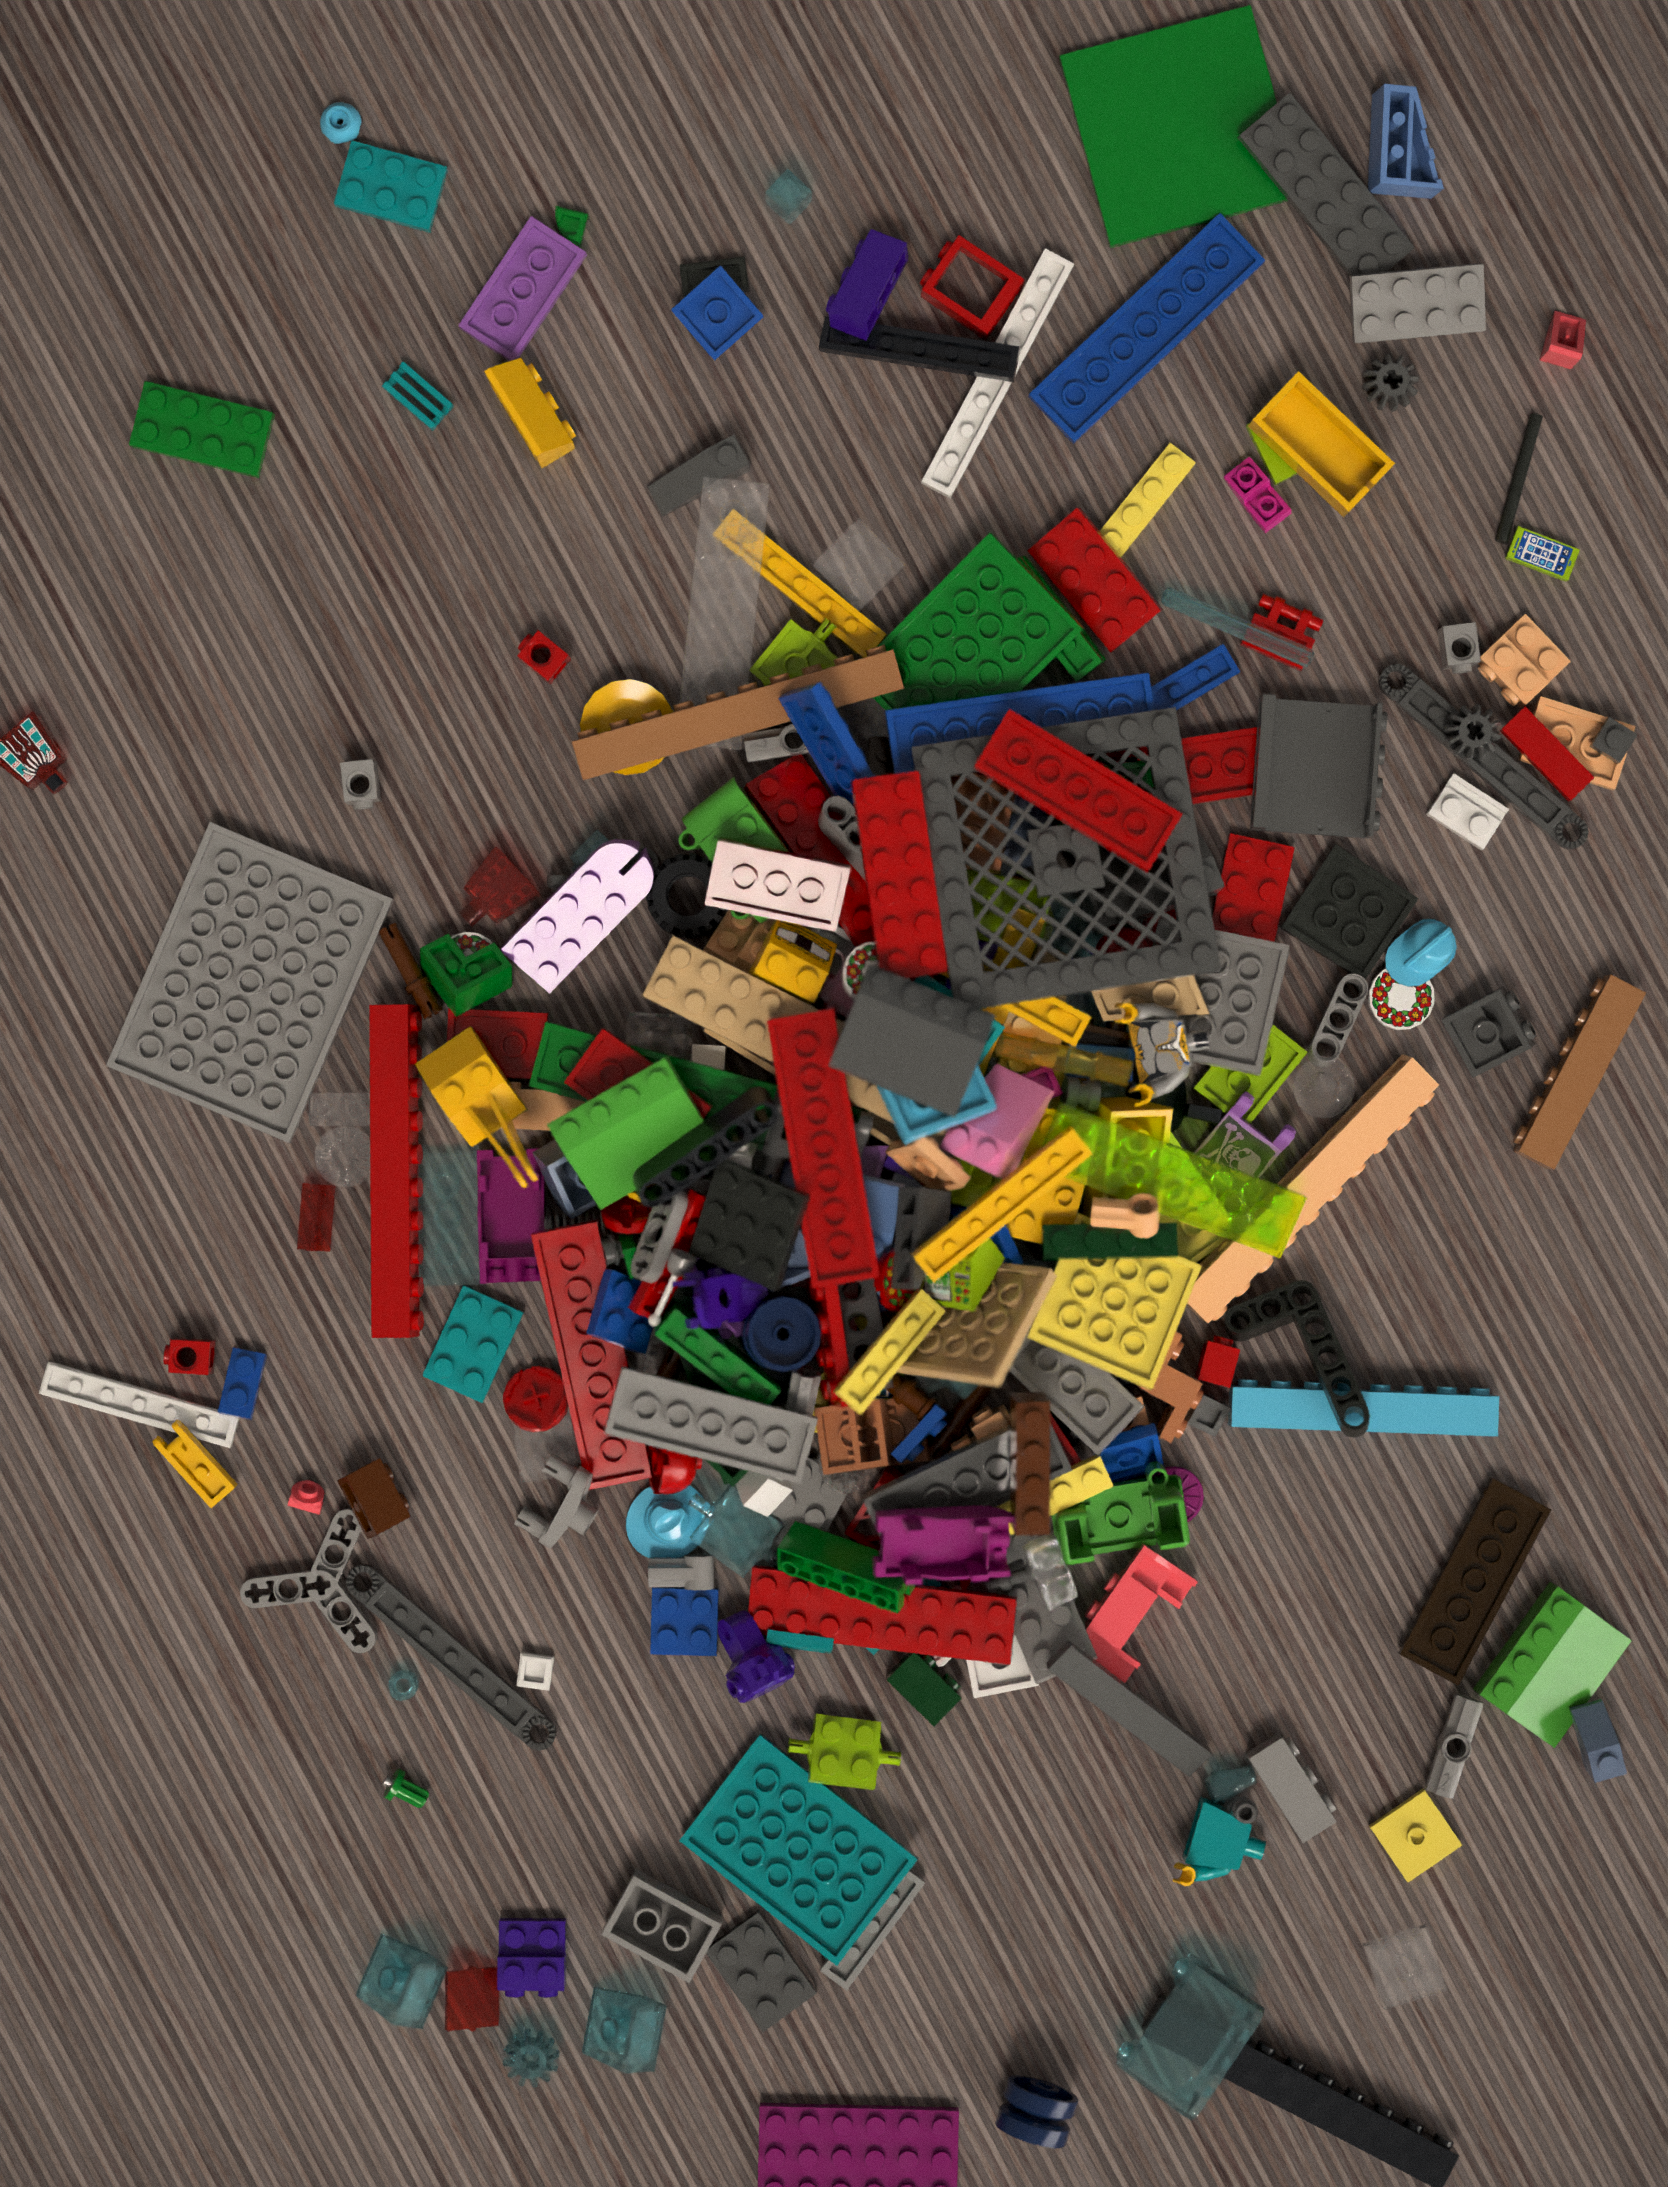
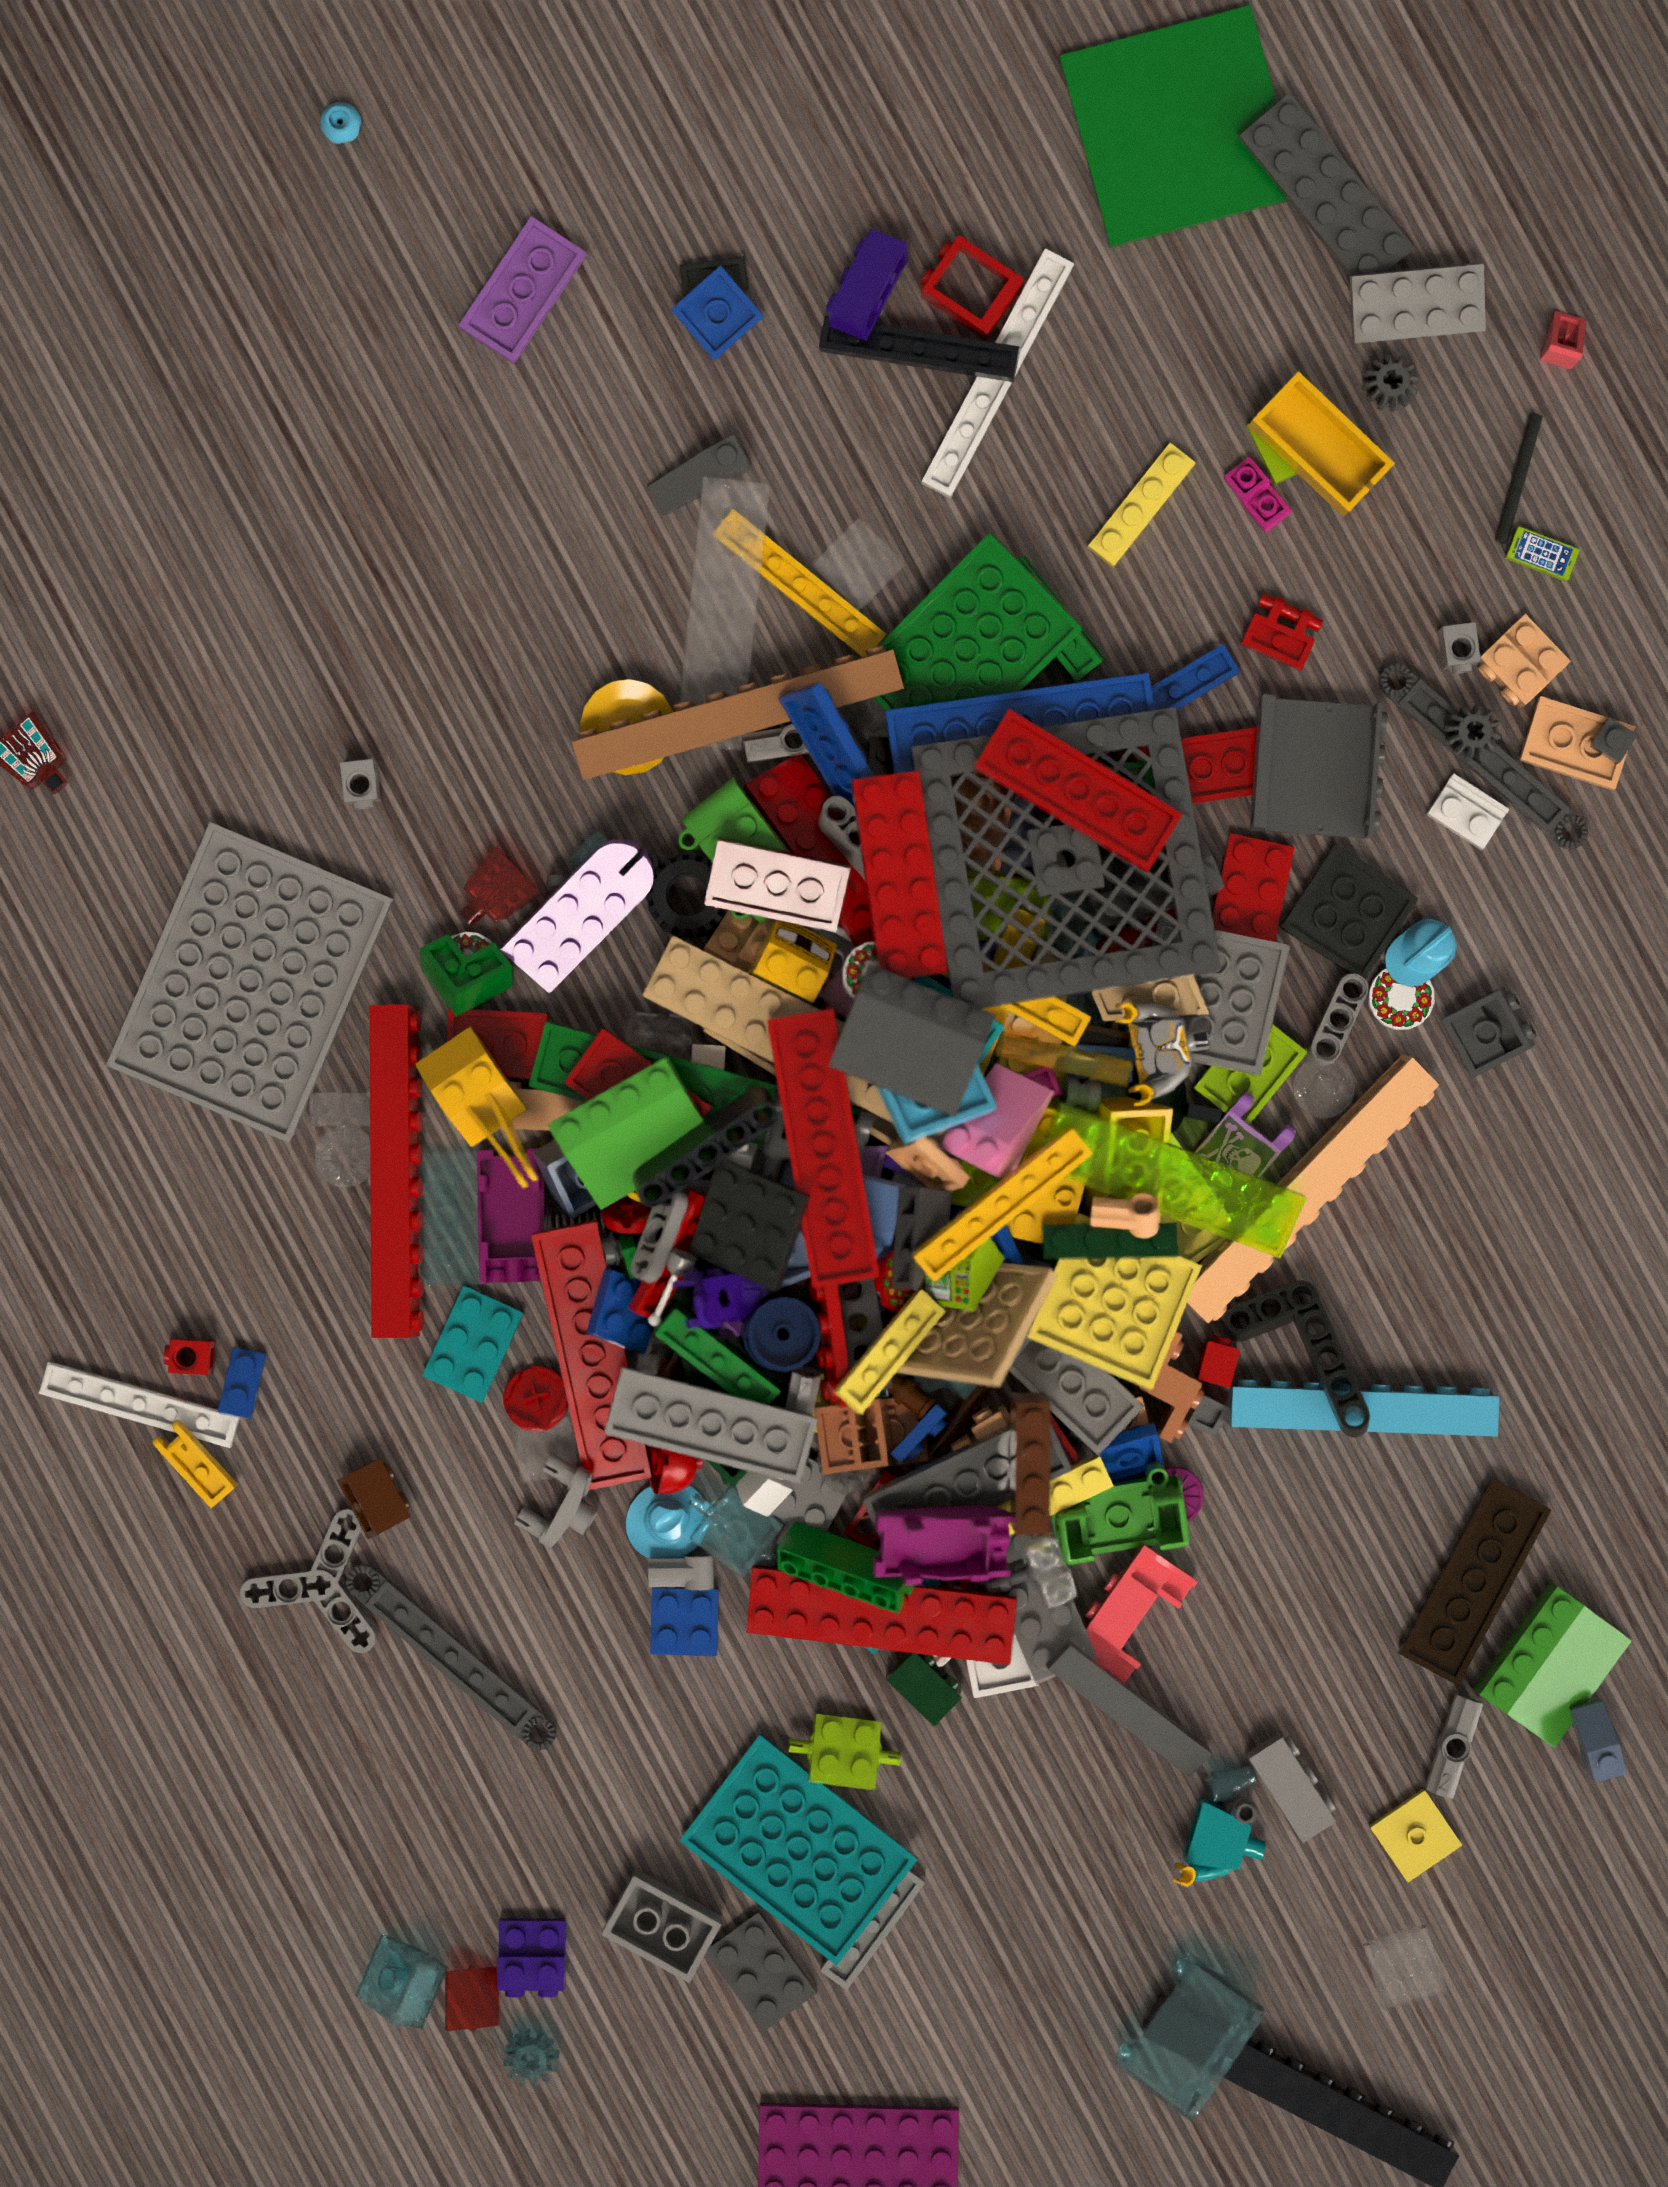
green plate [129,381,275,478] -> none
coral plate [288,1480,325,1515] -> none
clear red hinge [297,1183,336,1252] -> none
teal plate [334,140,448,233] -> none
reddish brown pin [379,923,443,1020] -> none
teal tile [382,361,454,431] -> none
green piece [382,1768,429,1808] -> none
clear light blue axle [388,1670,419,1701] -> none
yellow slope [484,358,576,469] -> none
white tile [516,1652,554,1691] -> none
red brick [517,630,571,685] -> none
green tile [555,206,589,248] -> none
clear light blue slope [582,1987,667,2073] -> none
dark purple piece [717,1610,795,1703] -> none
lime plate [749,618,838,686] -> none
clear light blue brick [765,169,812,225] -> none
teal tile [766,1630,834,1654] -> none
dark blue wheel [995,2075,1079,2148] -> none
red plate [1027,507,1163,653] -> none
blue plate [1028,213,1266,444] -> none
clear light blue axle [1161,587,1314,667] -> none
medium blue wedge [1368,84,1444,199] -> none
red tile [1499,706,1595,802] -> none
medium nougat brick [1513,974,1646,1170] -> none

